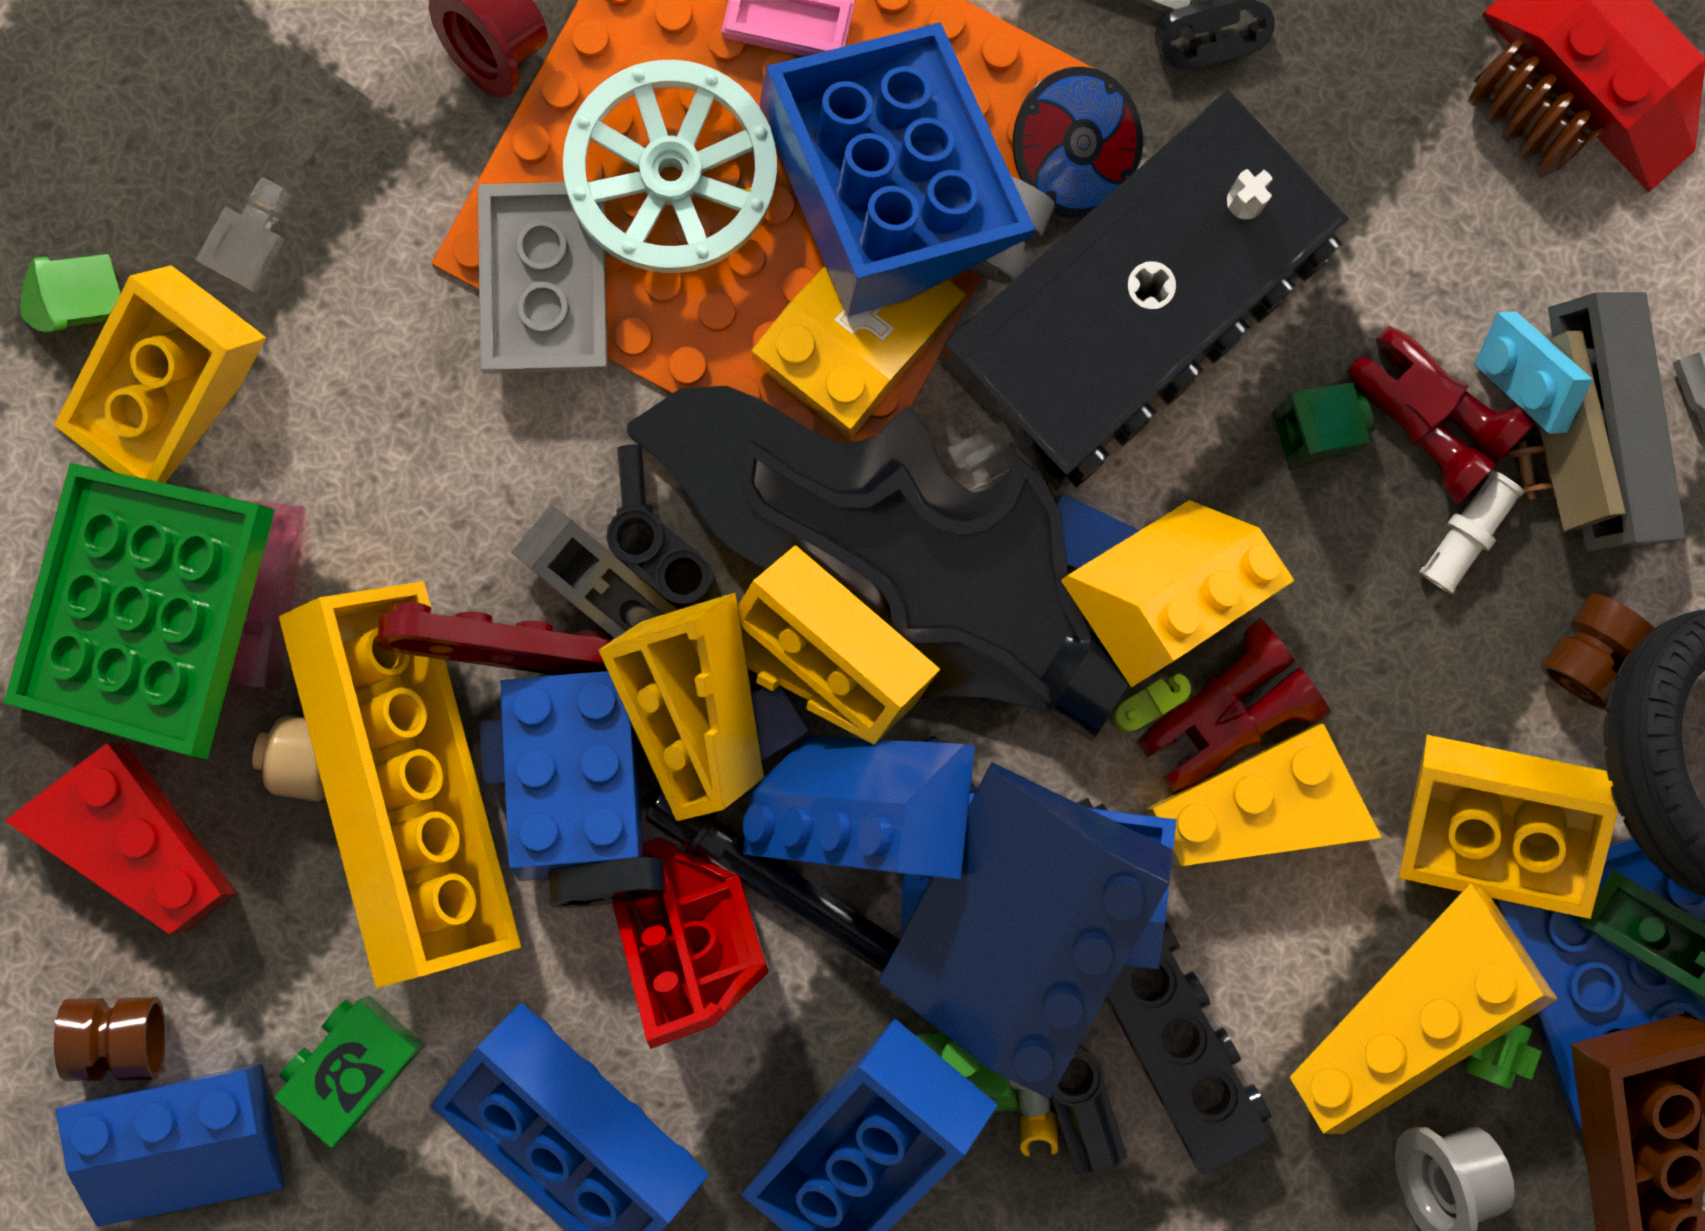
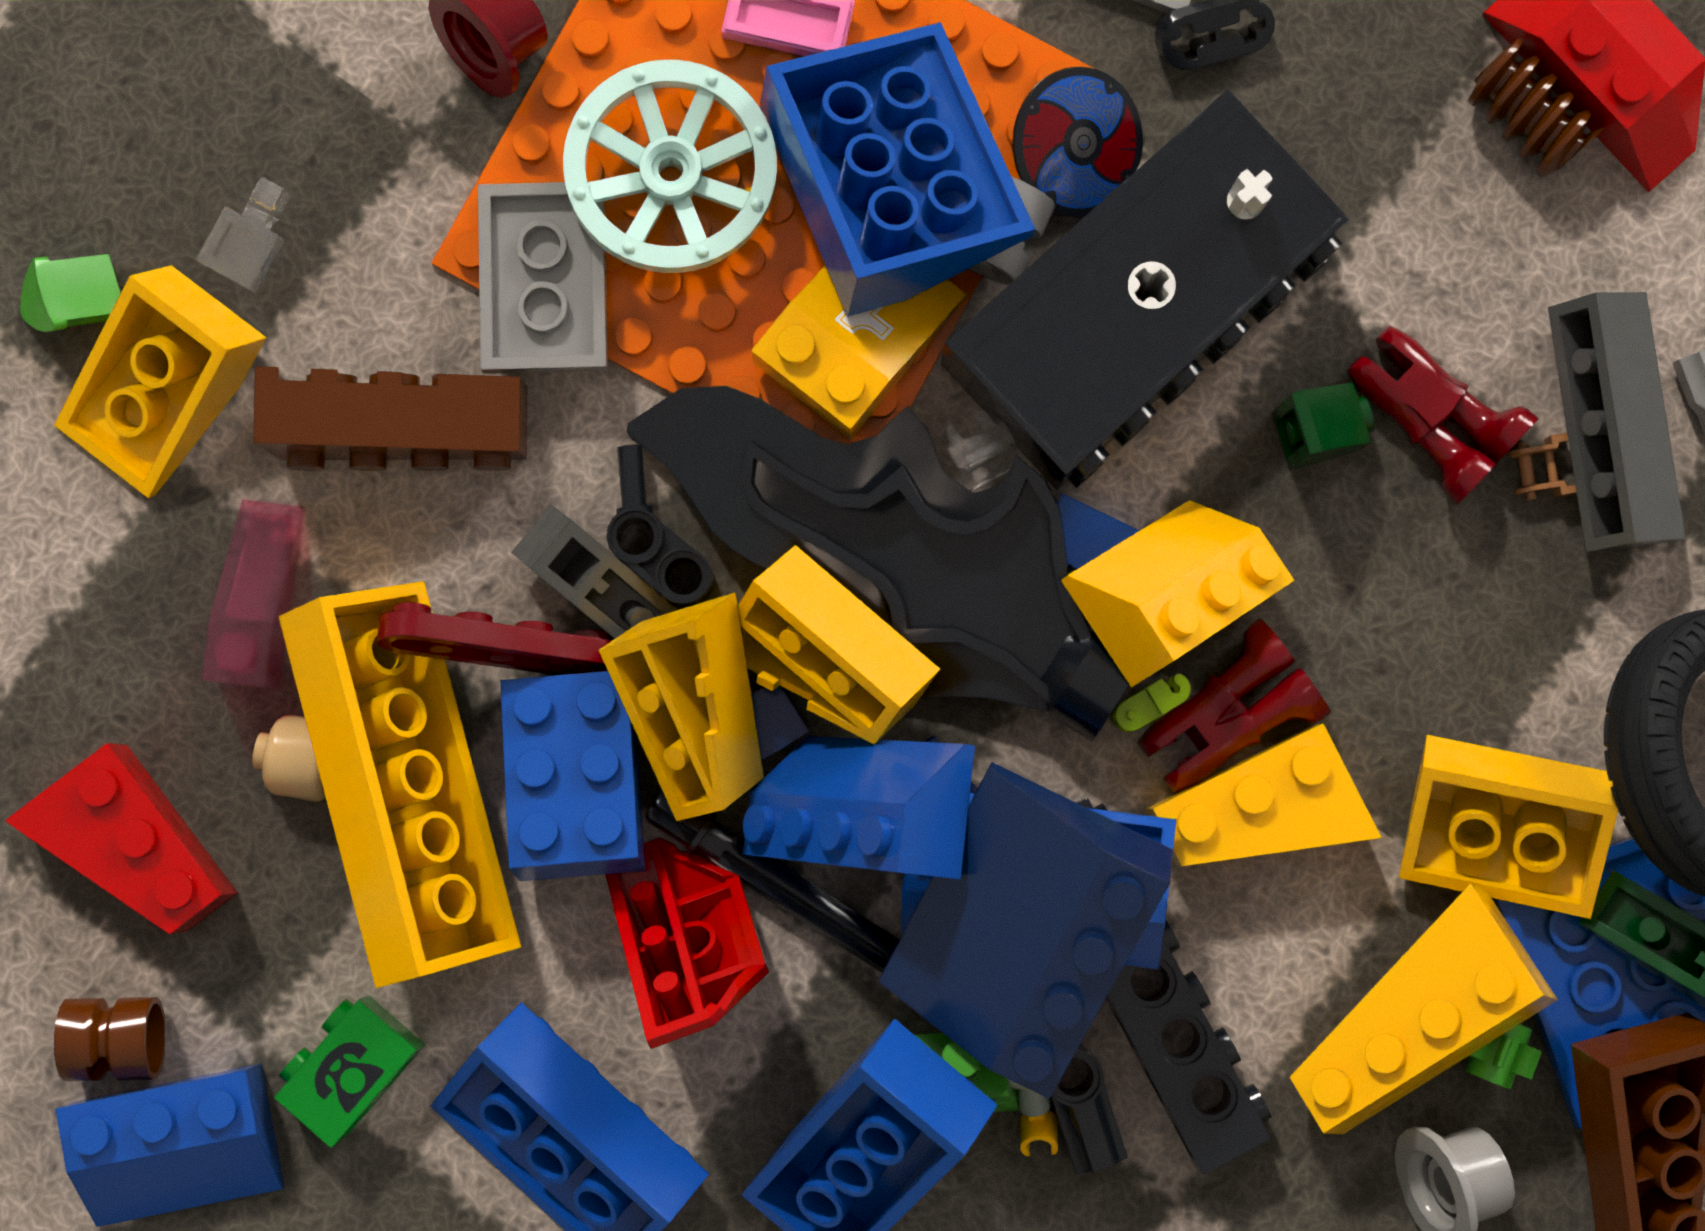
green plate [4,463,275,759] -> none
dark blue tile [479,719,505,785] -> none
black beam [548,857,666,908] -> none
white pin [1419,470,1525,595] -> none
medium azure plate [1474,311,1593,434] -> none
dark tan tile [1539,331,1626,531] -> none
reddish brown wheel [1541,593,1655,711] -> none
none -> reddish brown wedge [253,366,528,471]

